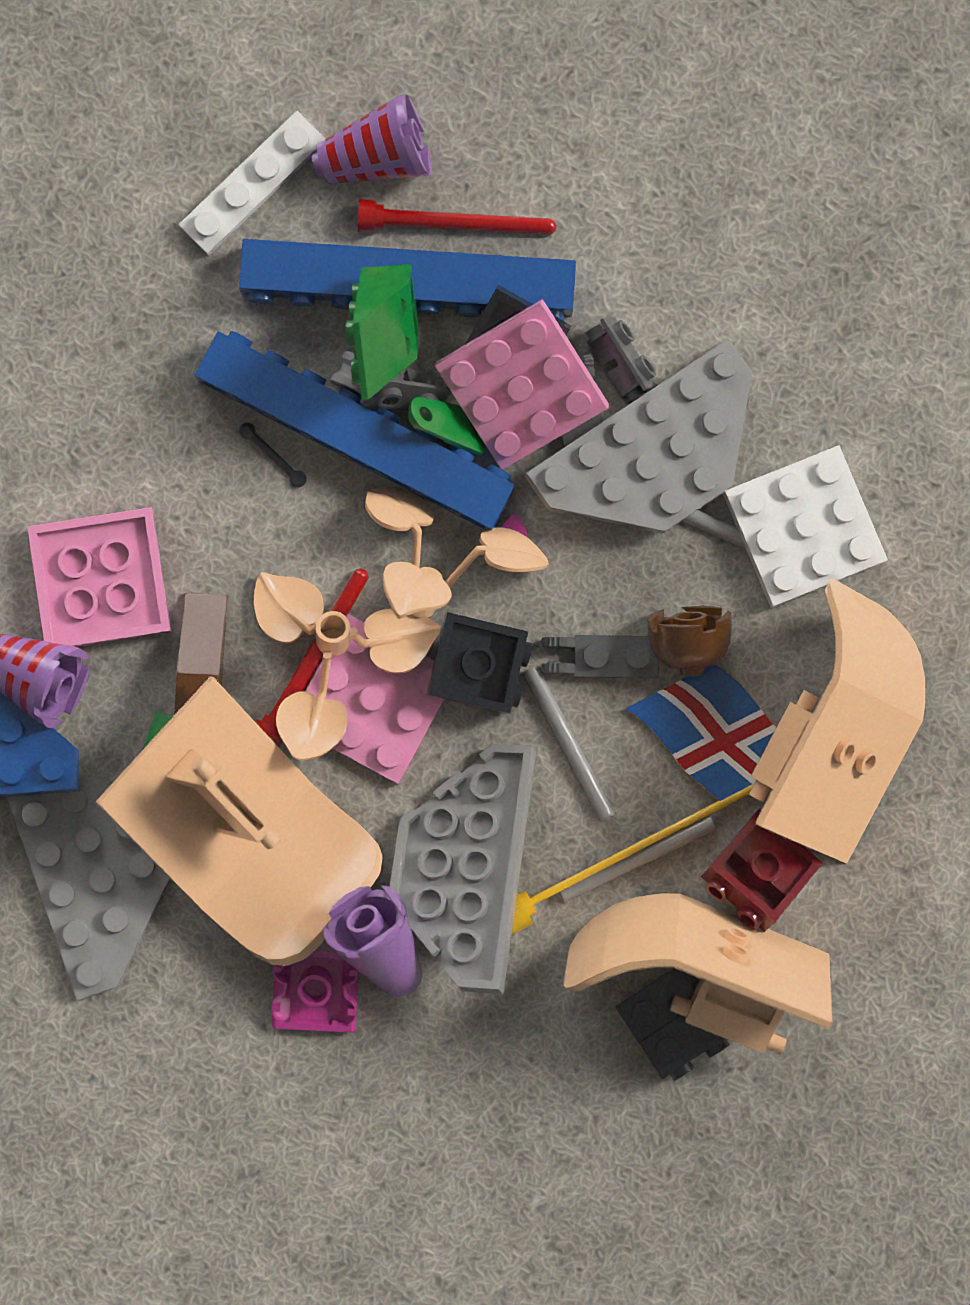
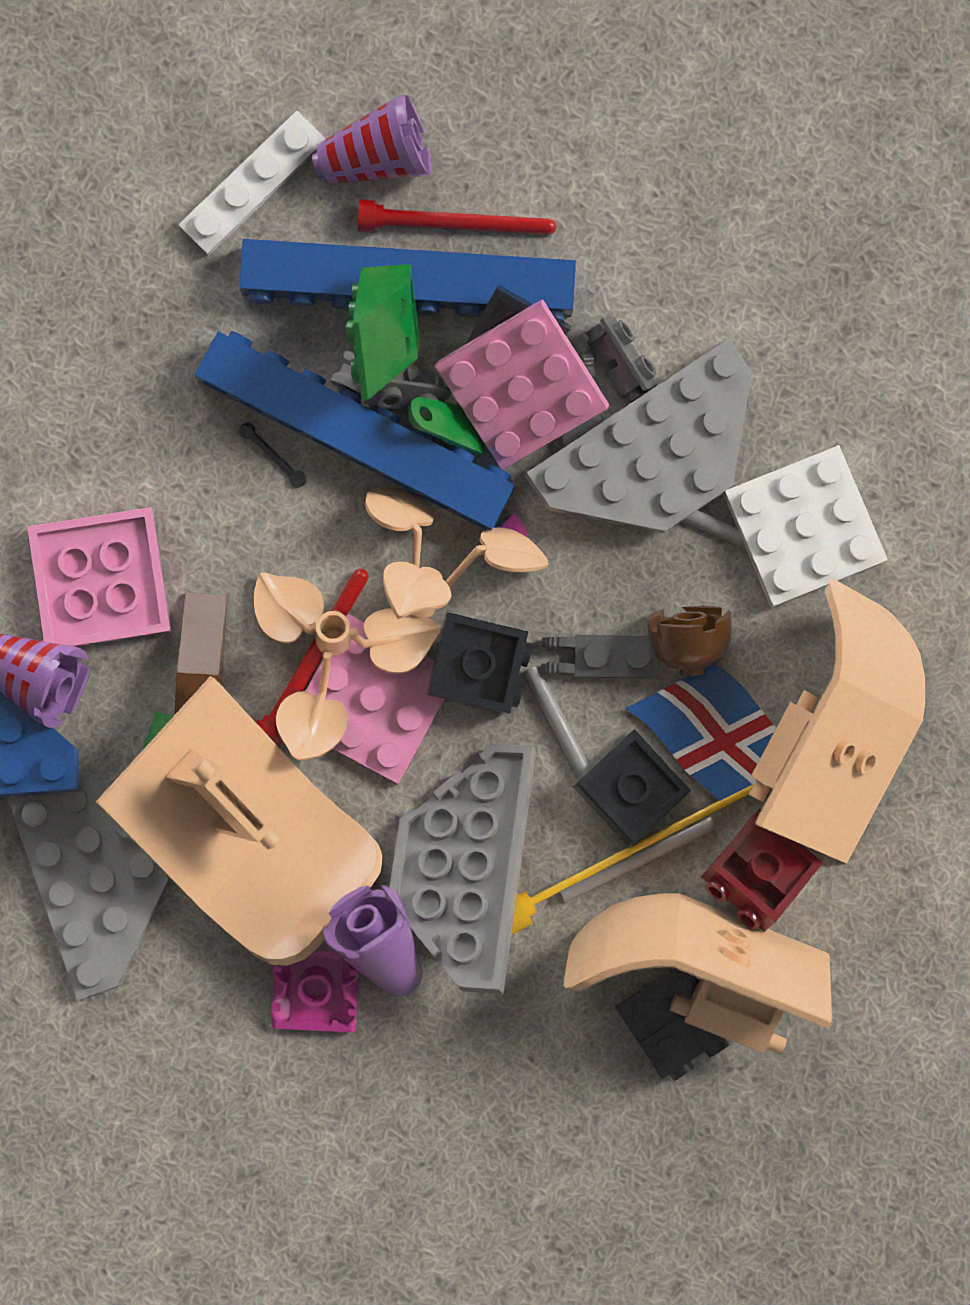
none -> black plate [572,729,691,848]

